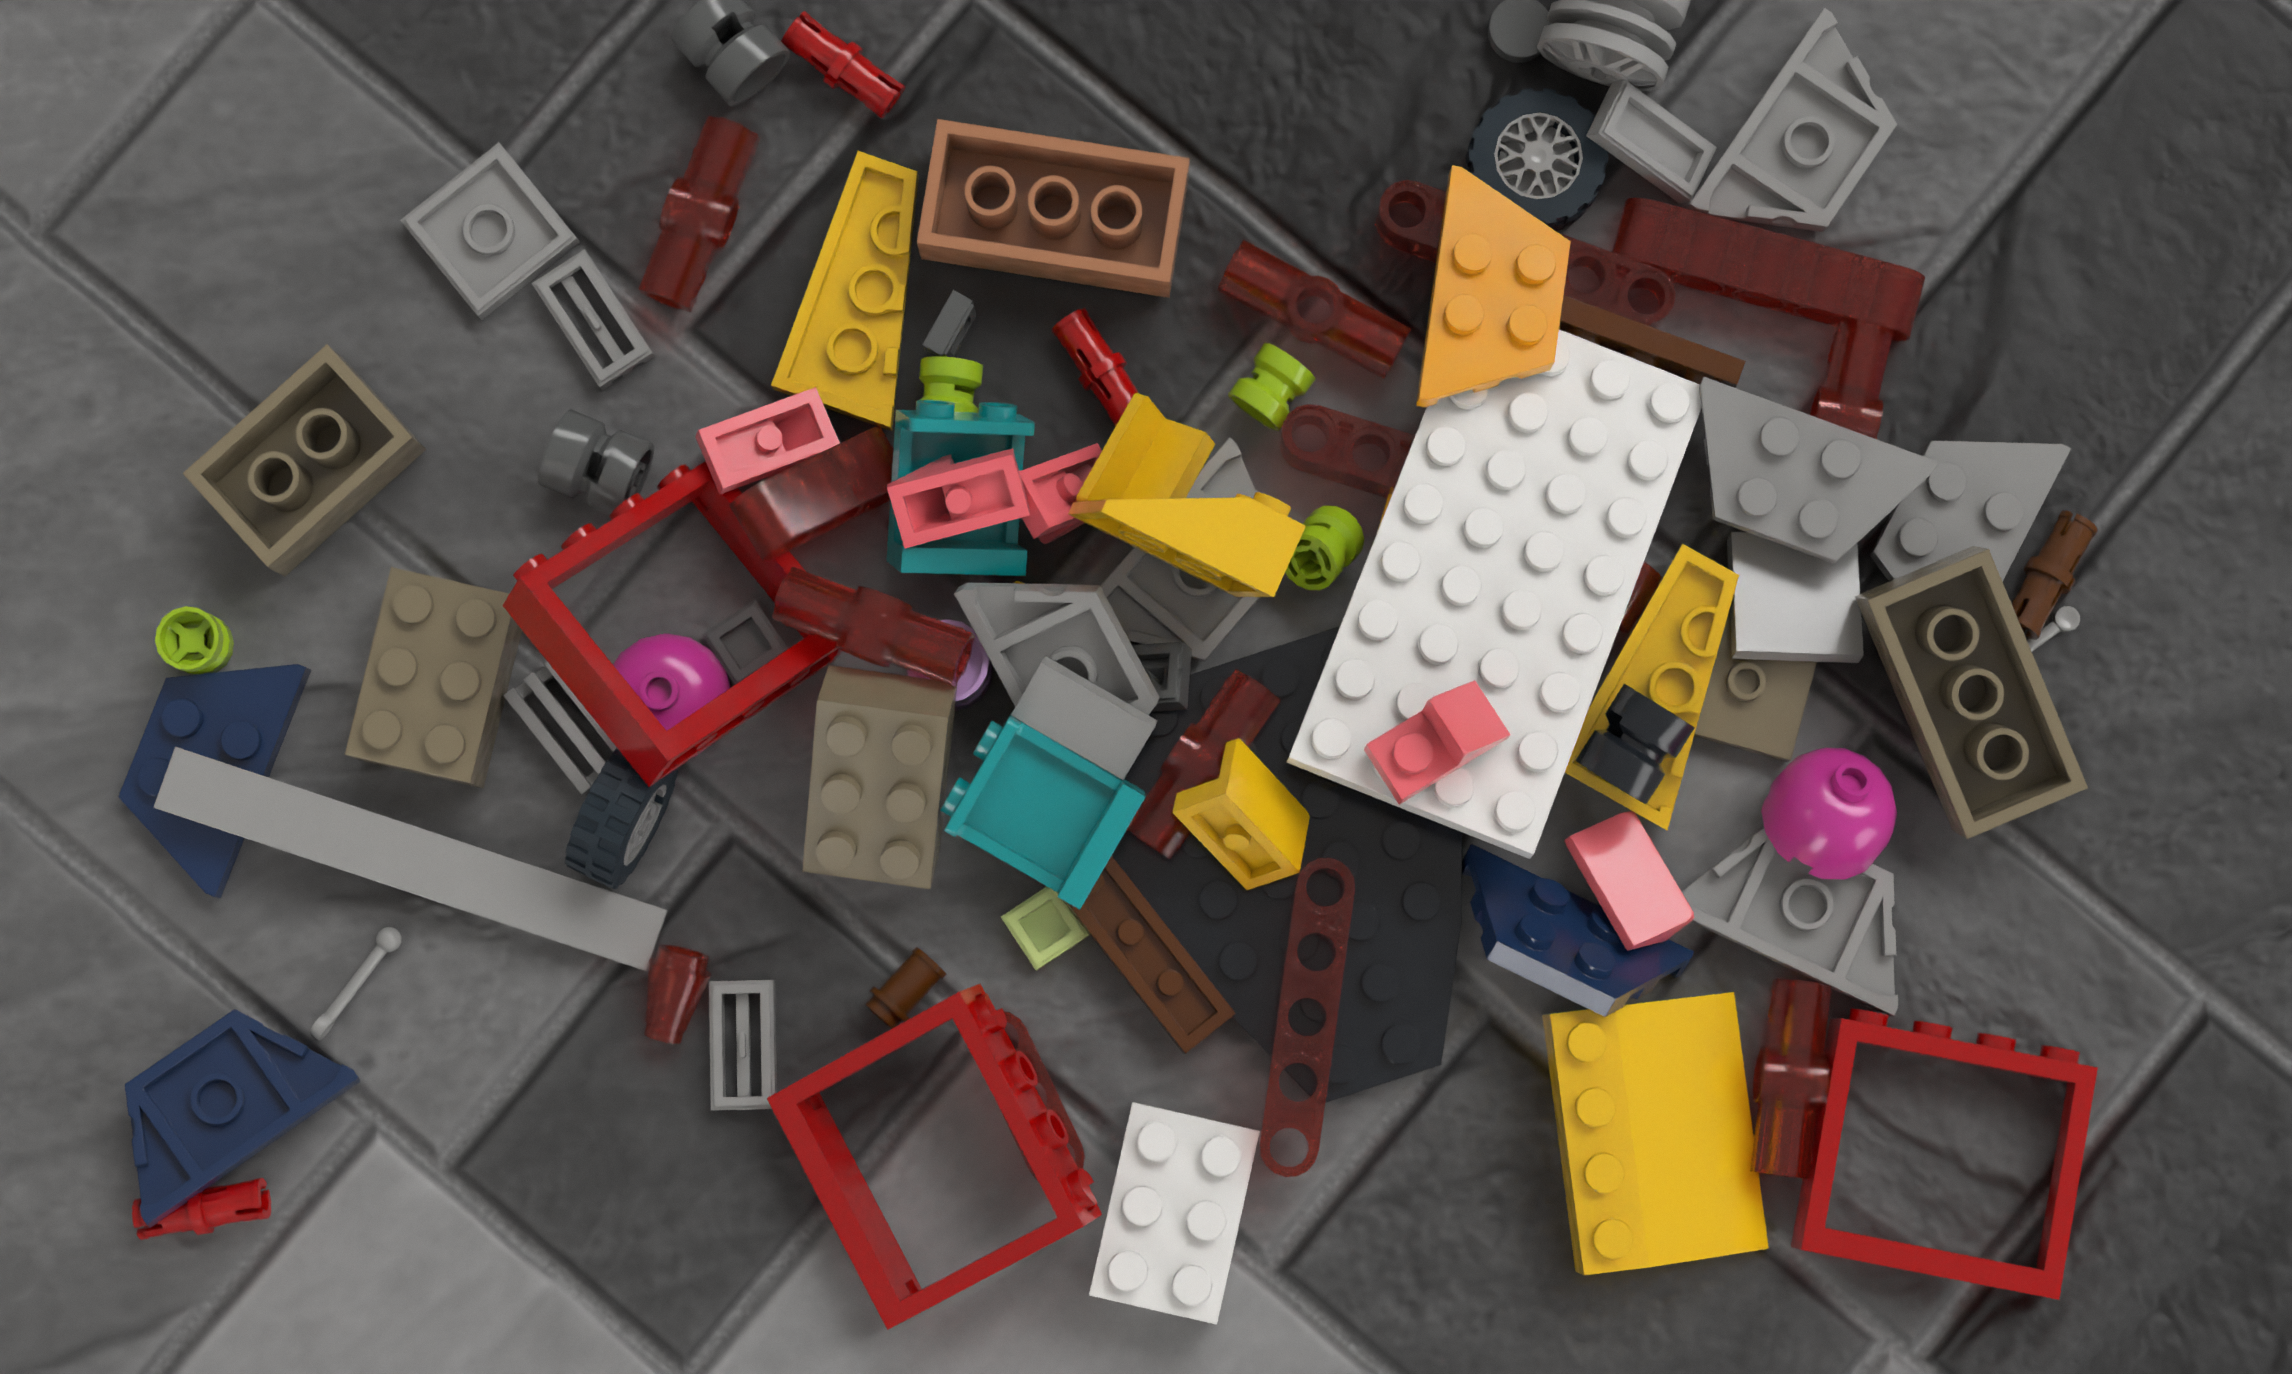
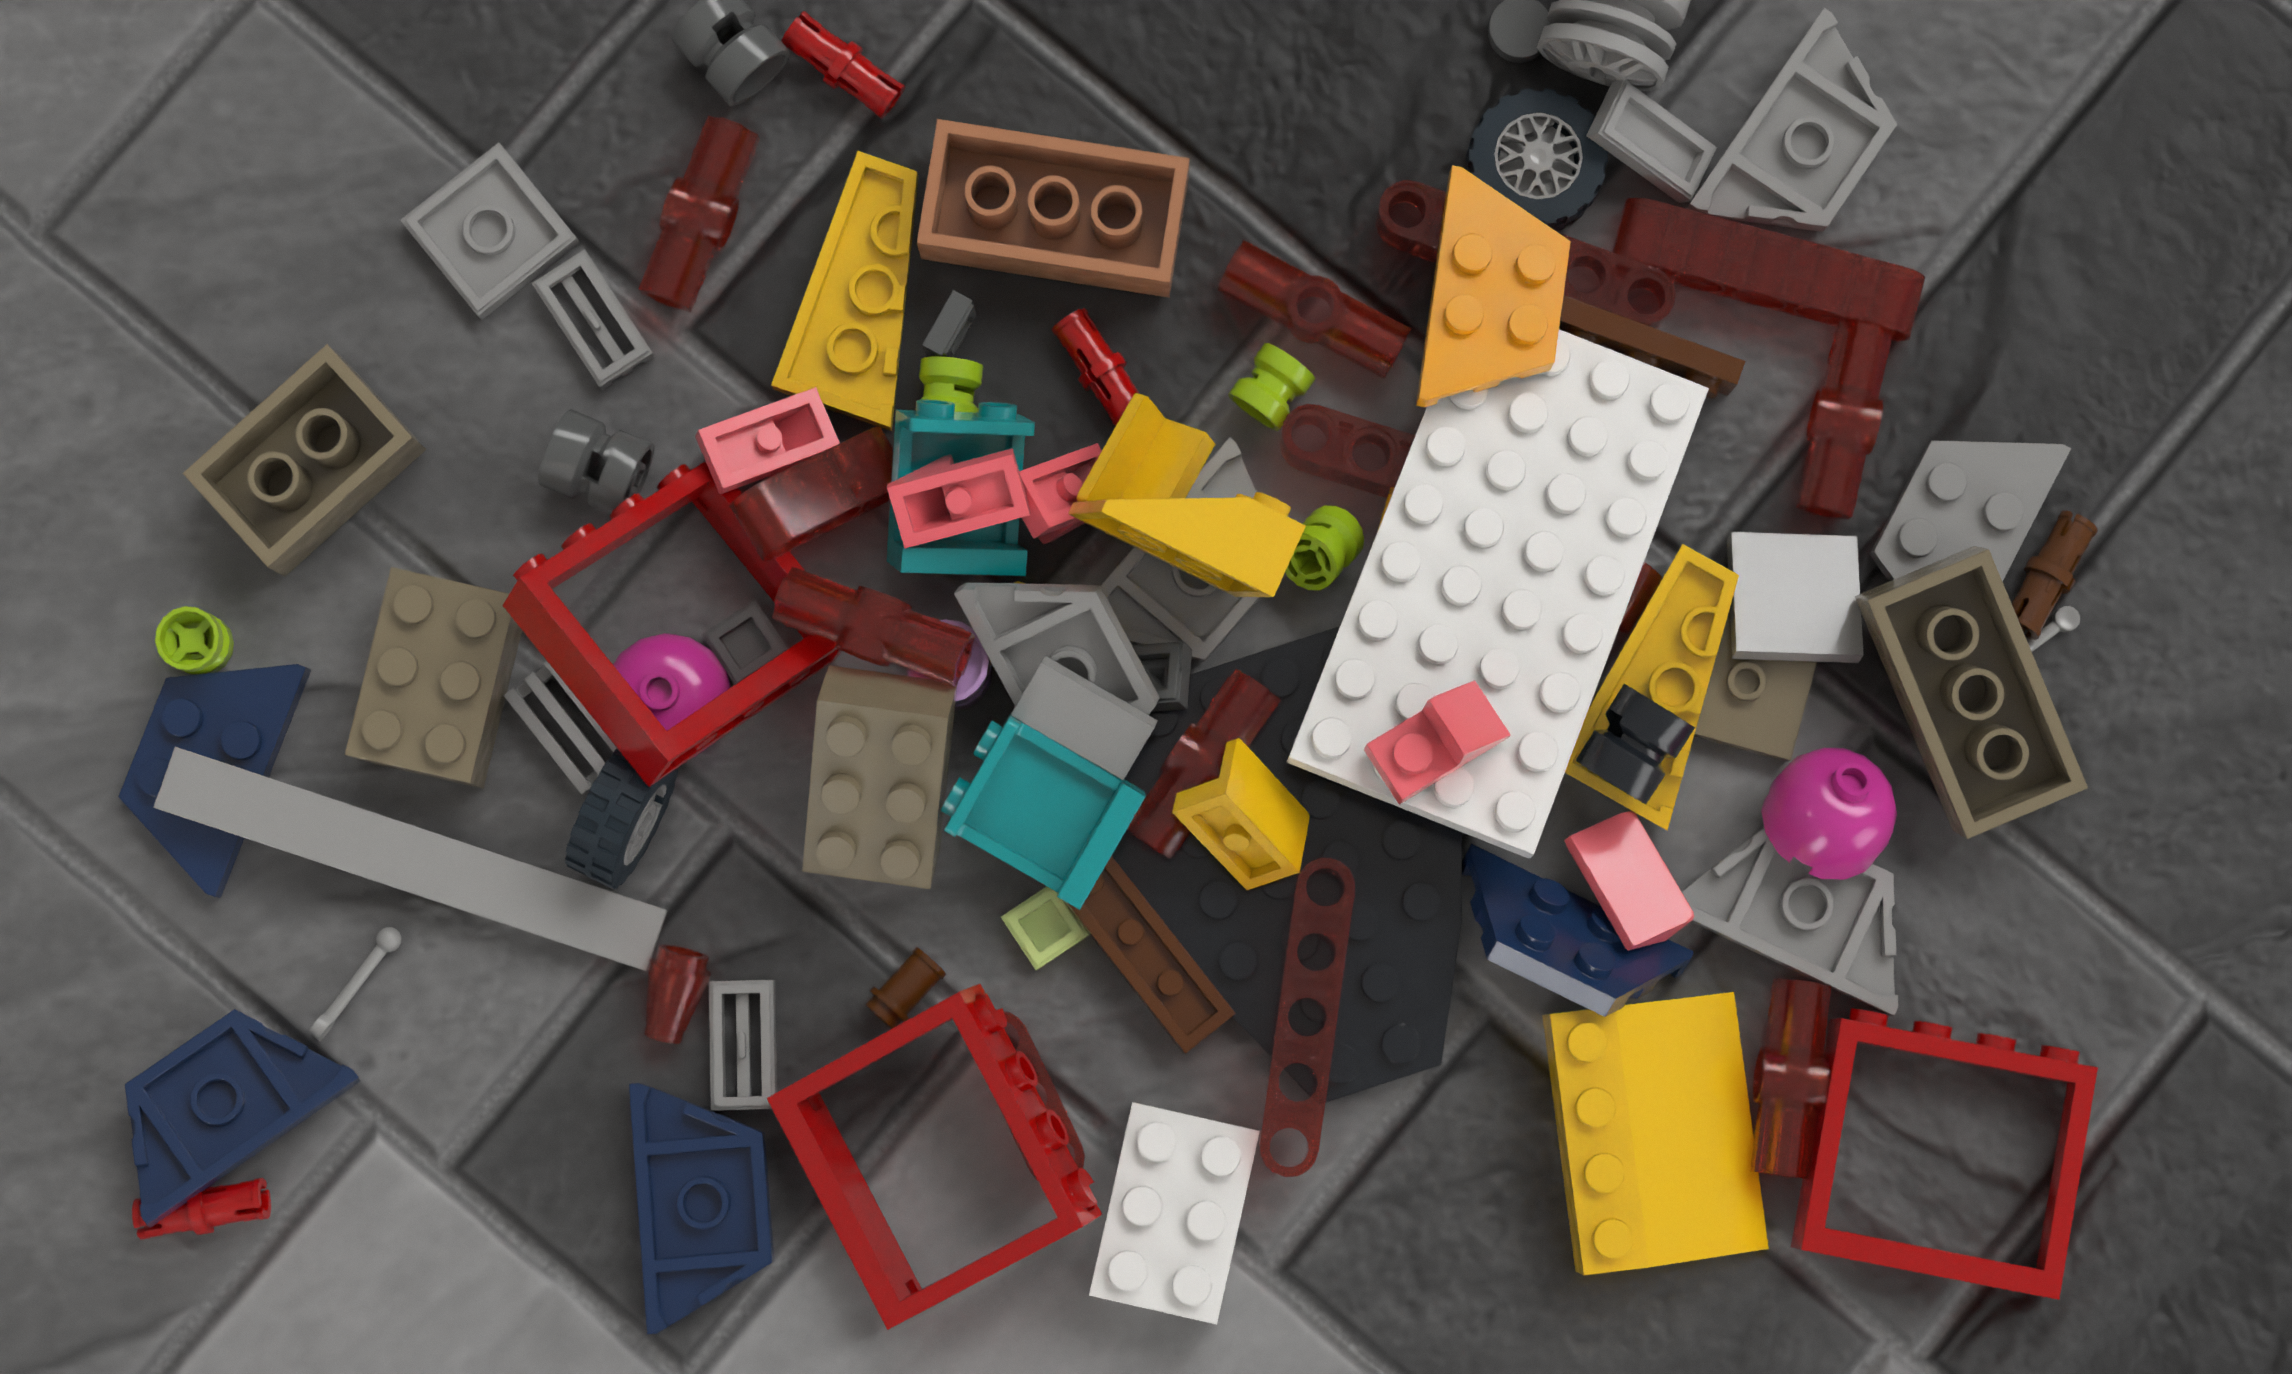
light grey wing [1699,377,1938,564] -> none
none -> dark blue wing [629,1083,775,1334]

